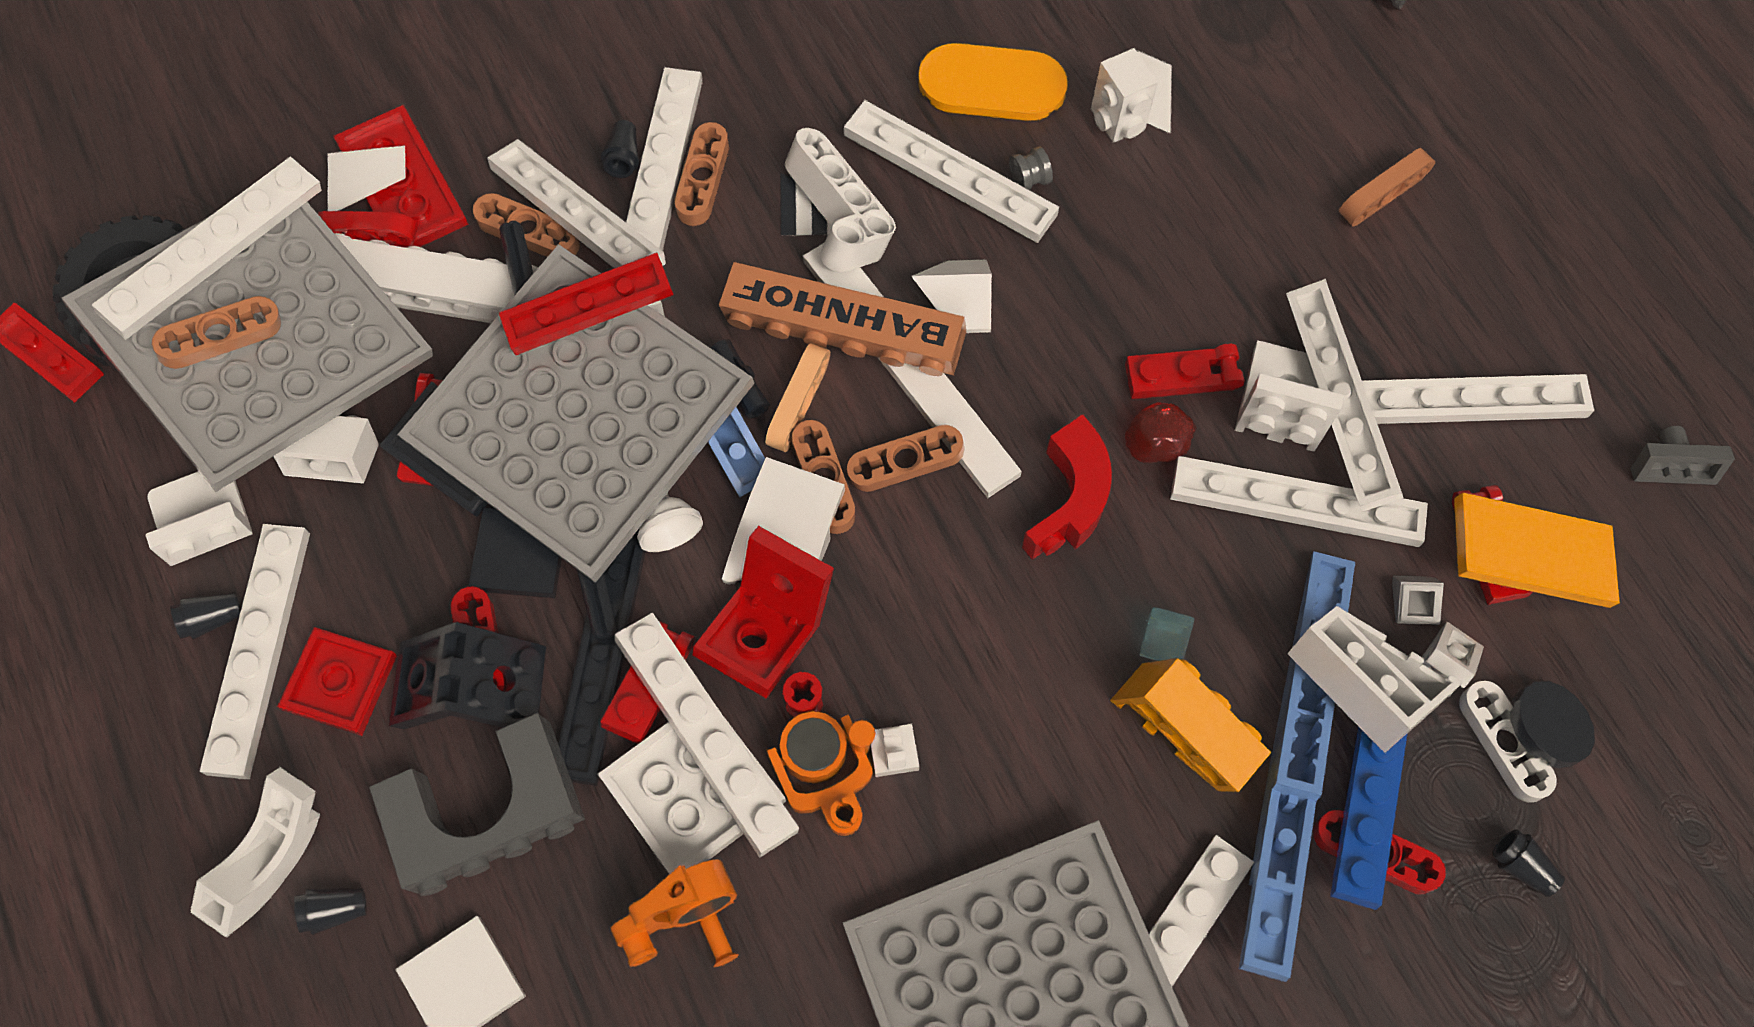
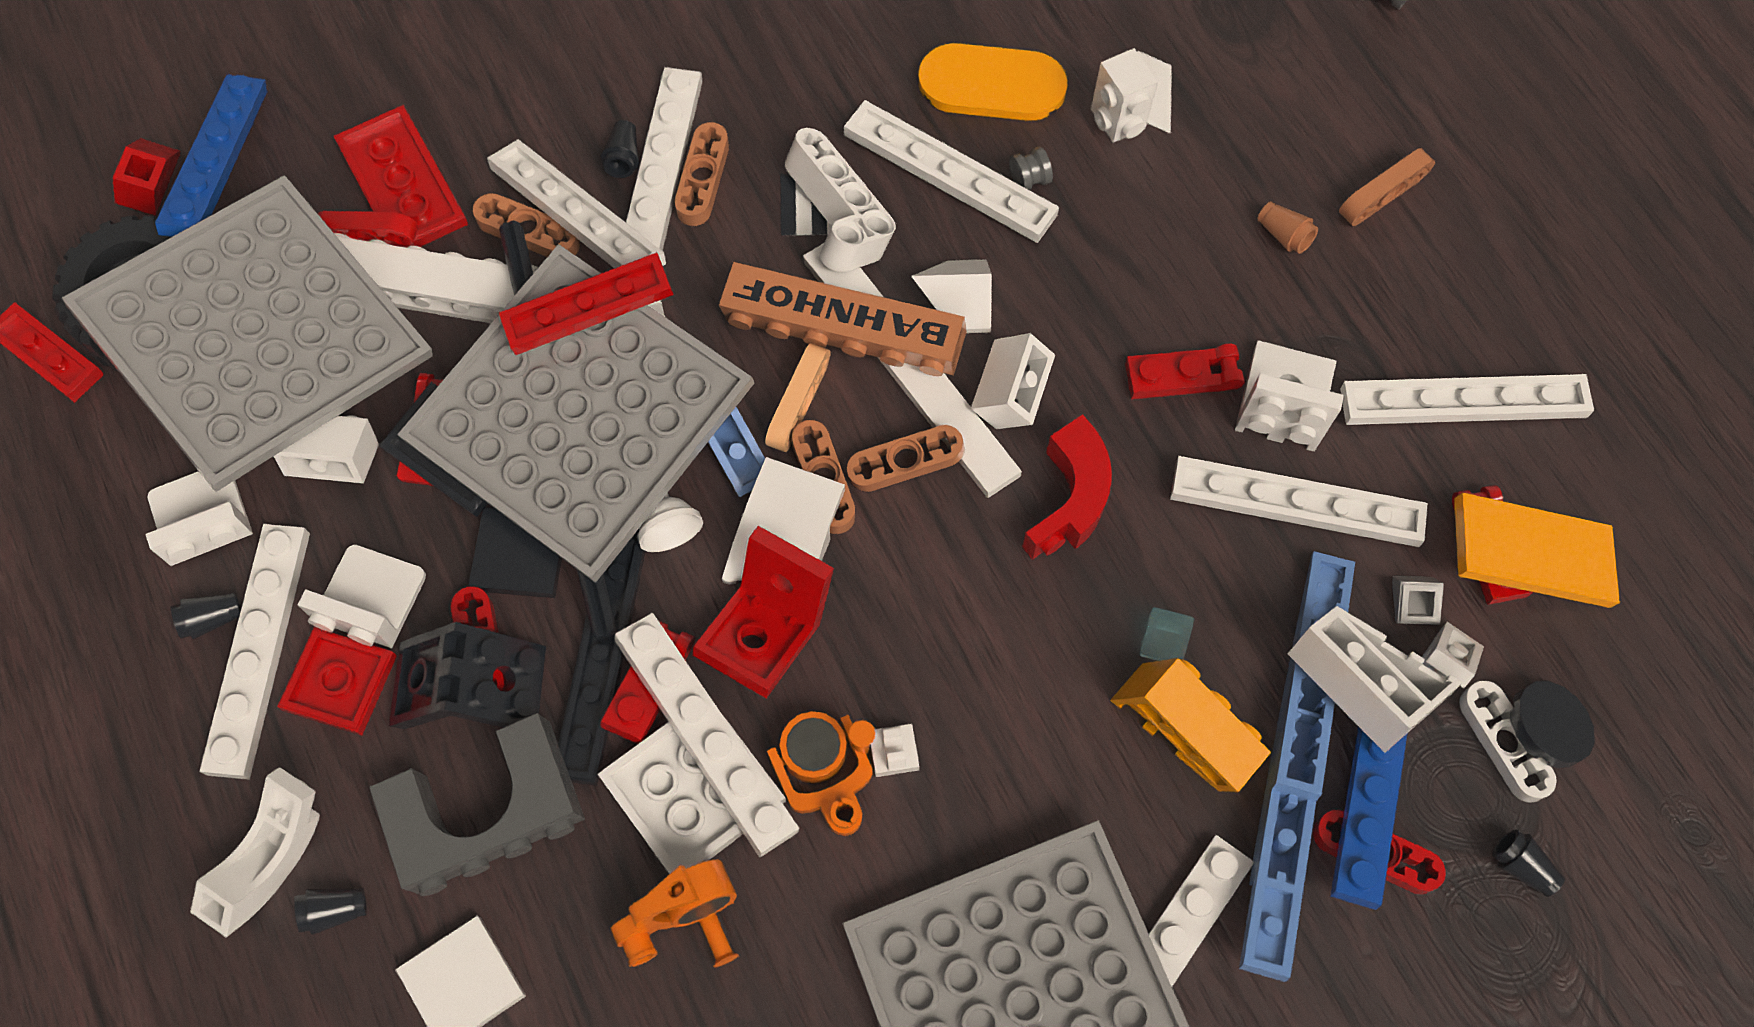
white plate [91,156,321,340] -> none
nougat beam [152,296,281,369] -> none
white sticker [328,146,405,211] -> none
black pin [711,339,770,419] -> none
red bush [783,672,823,718] -> none
clear red hair [1125,402,1197,463] -> none
white plate [1286,279,1403,512] -> none
dark grey tile [1631,426,1735,485] -> none
none -> red slope [113,138,180,216]
none -> blue plate [155,74,267,237]
none -> white bracket [298,545,426,648]
none -> white brick [971,333,1055,429]
none -> nougat cone [1257,202,1318,254]

